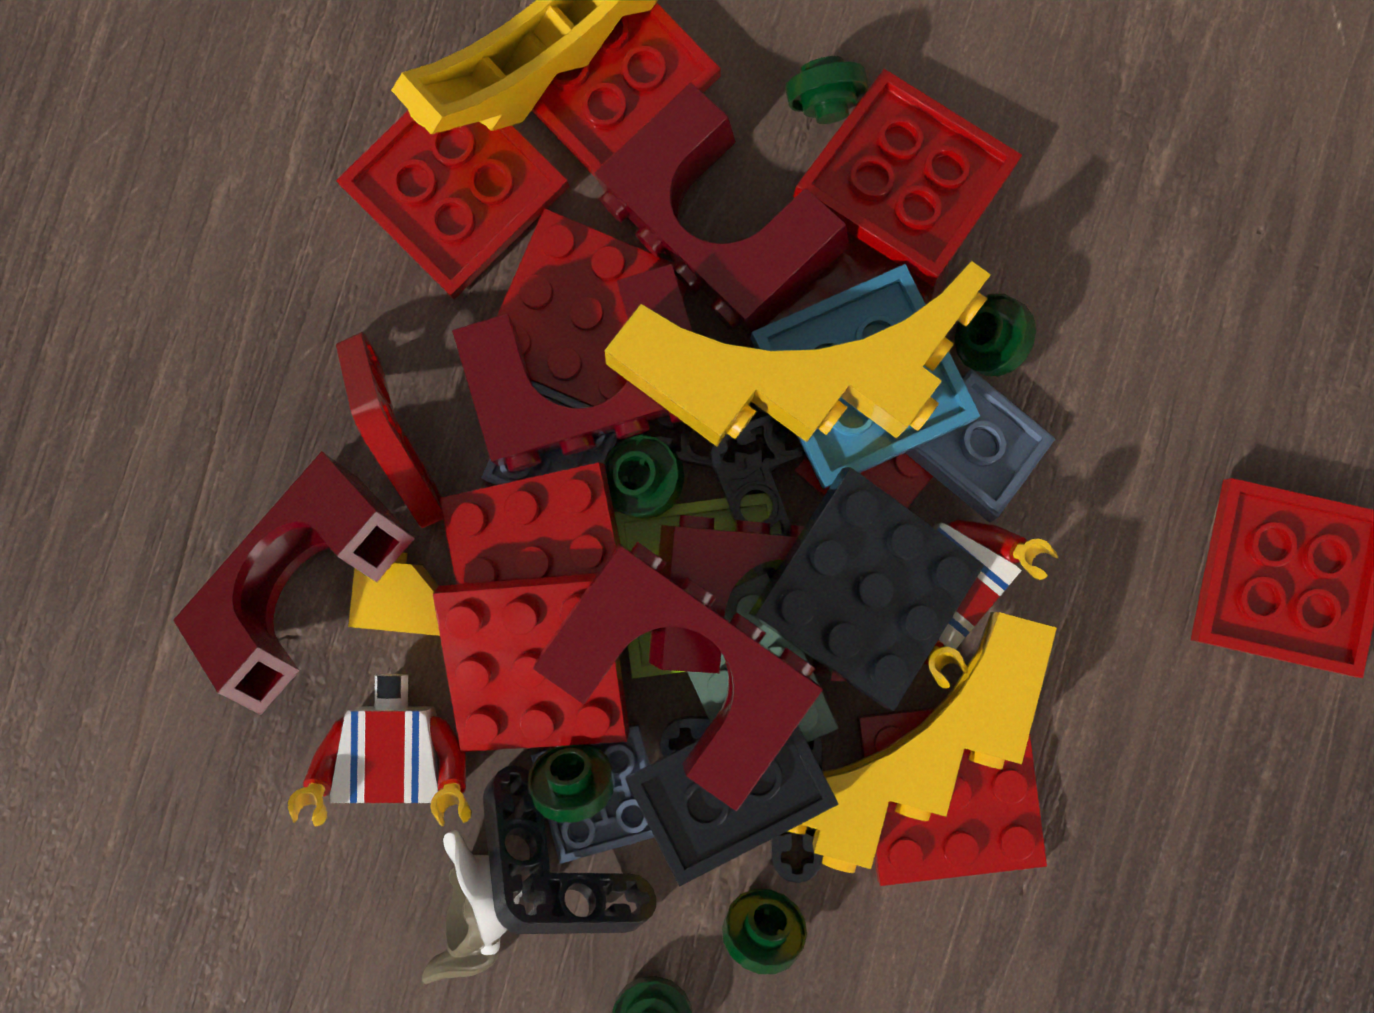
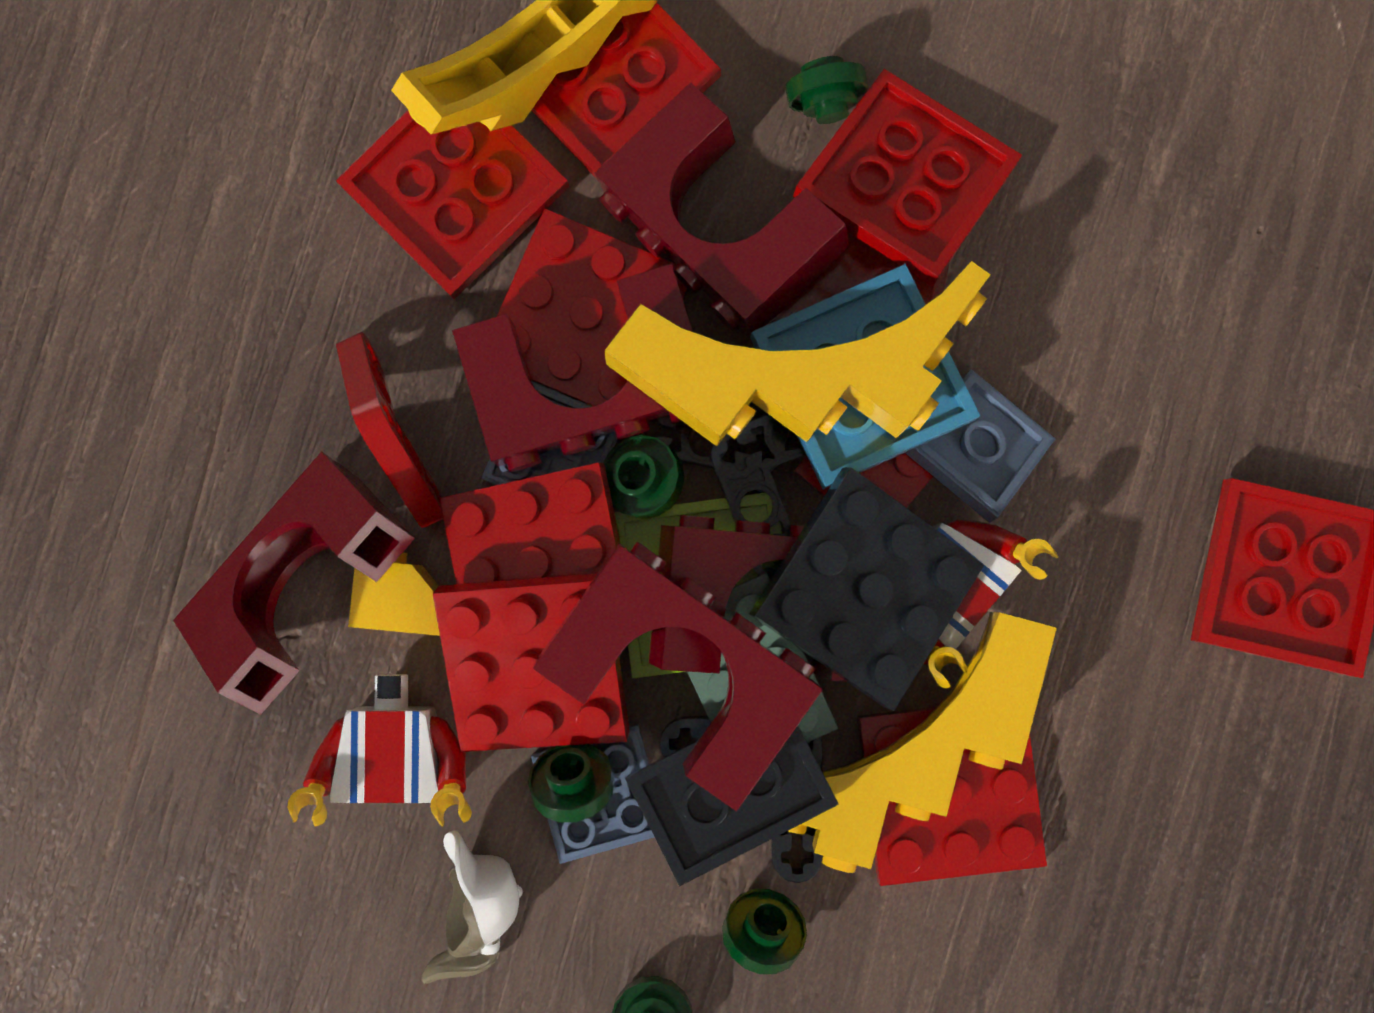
black beam [483,765,657,934] -> none
dark green plate [954,293,1036,377] -> none

